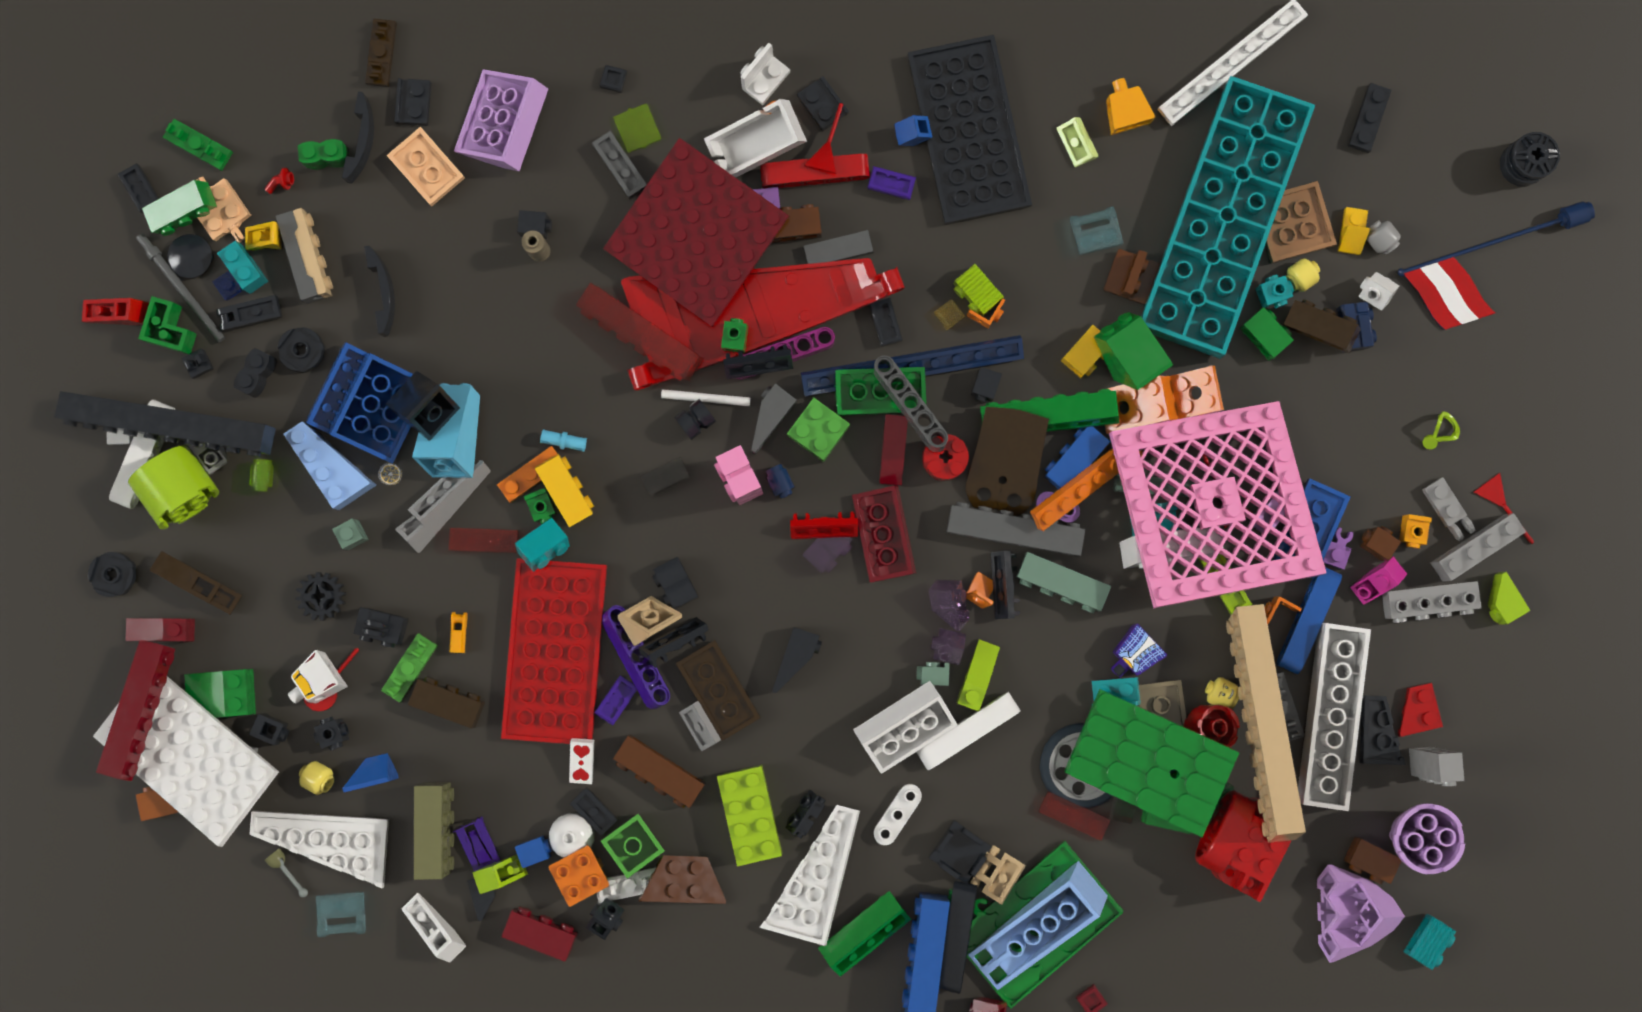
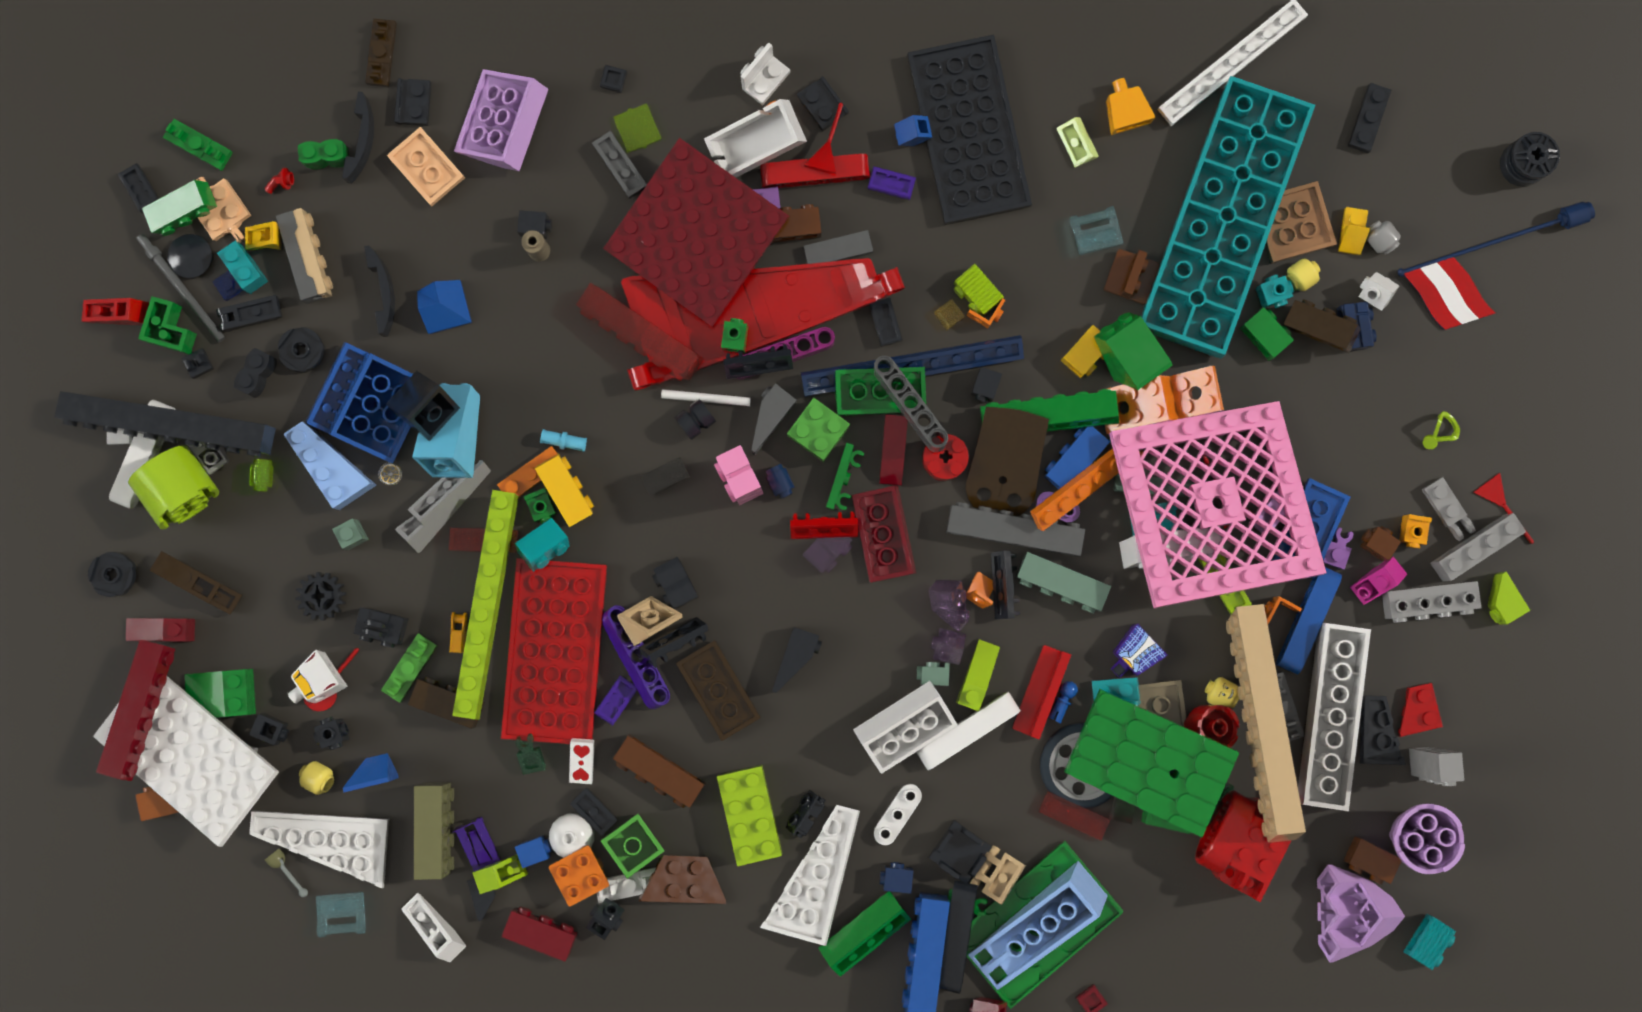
light grey plate [679,701,721,751] -> none
none -> blue slope [417,280,472,334]
none -> lime brick [452,490,519,720]
none -> clear green plate [515,733,546,775]
none -> green plate [826,443,864,510]
none -> dark blue brick [879,862,913,894]
none -> red panel [1012,645,1071,740]
none -> blue pin [1048,681,1078,723]

